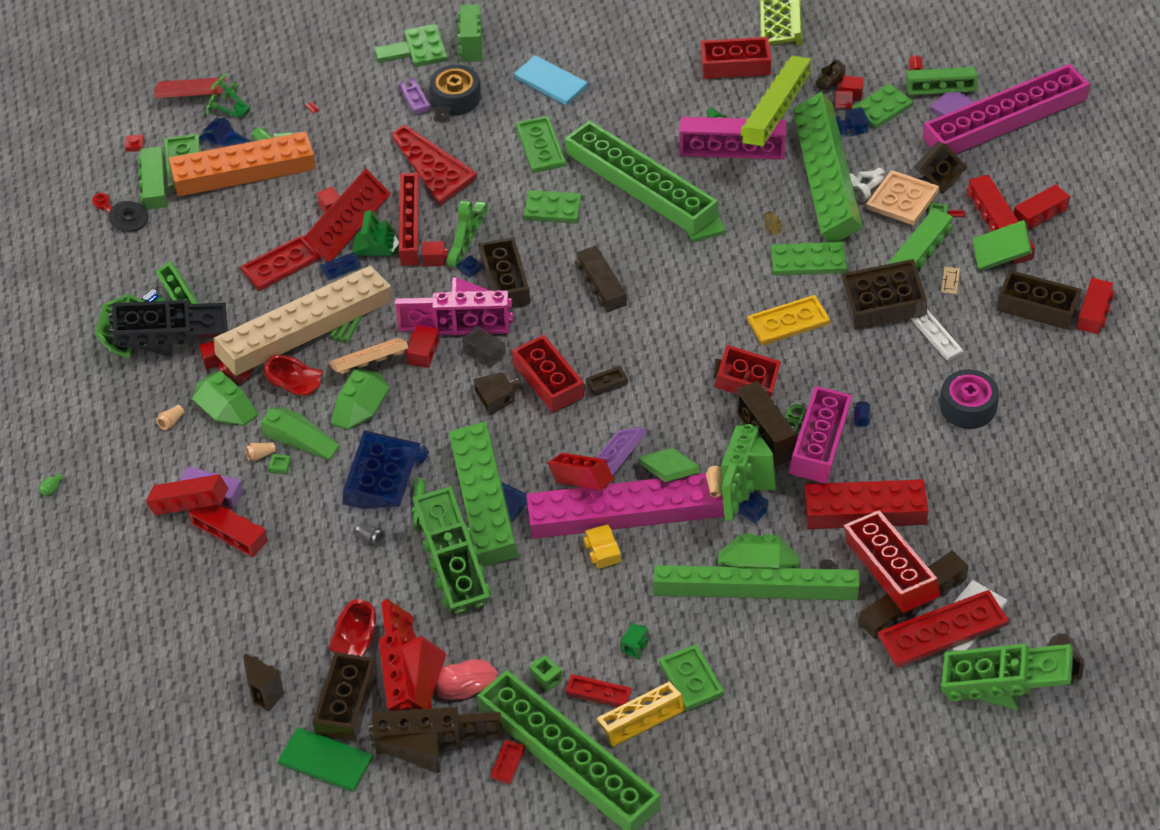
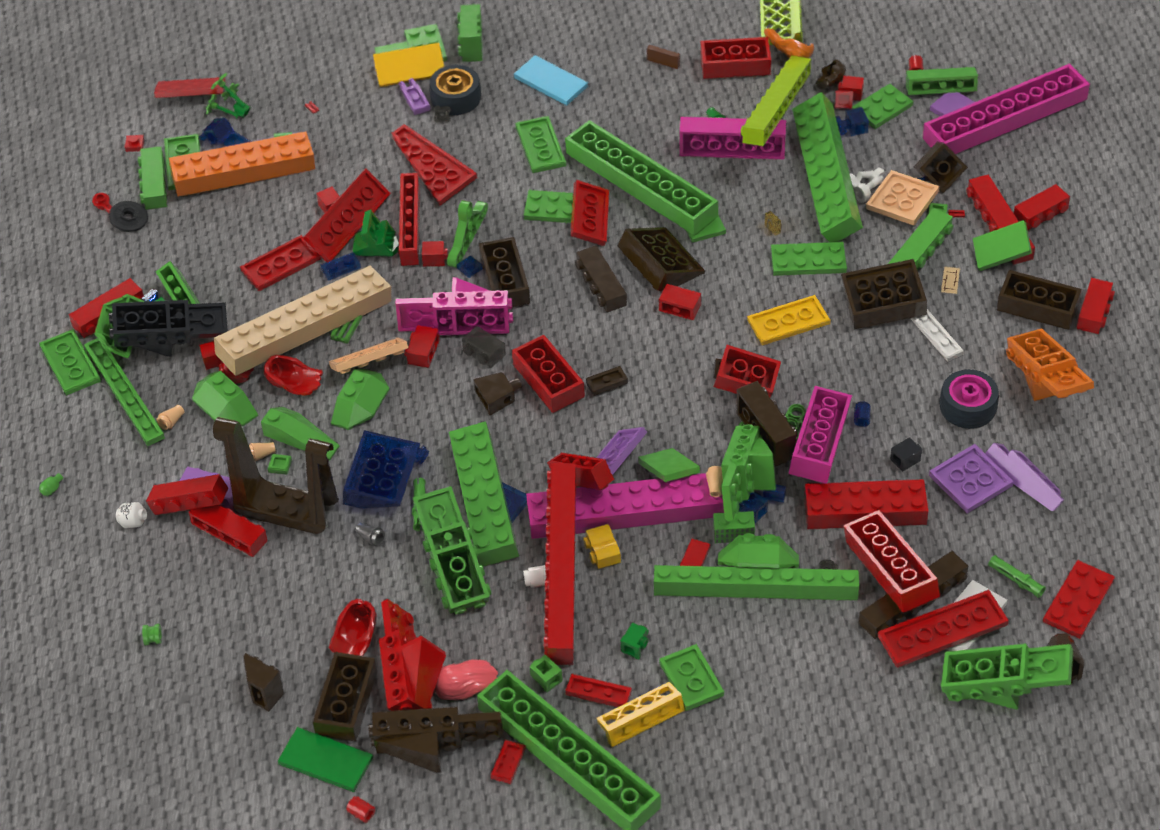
bright green piece [251,127,273,141] -> none
none -> bright green tile [39,329,101,396]
none -> red brick [69,278,145,338]
none -> bright green plate [84,338,165,446]
none -> white head [116,502,147,528]
none -> bright green wheel [142,624,162,645]
none -> dark brown piece [213,417,339,534]
none -> red piece [346,796,376,823]
none -> yellow tile [373,43,444,87]
none -> white brick [523,565,546,588]
none -> red brick [544,463,576,665]
none -> red plate [570,180,609,246]
none -> dark brown slope [617,227,706,291]
none -> reddish brown tile [647,45,680,69]
none -> red brick [659,284,701,321]
none -> red tile [680,539,711,566]
none -> bright green brick [713,511,755,543]
none -> clear blue piece [763,484,786,502]
none -> orange hair [764,28,814,58]
none -> black brick [890,437,922,472]
none -> medium lavender plate [929,444,1014,514]
none -> medium lavender wedge [985,443,1064,511]
none -> bright green pin [988,555,1046,598]
none -> orange wedge [1006,328,1094,401]
none -> red plate [1043,560,1115,639]

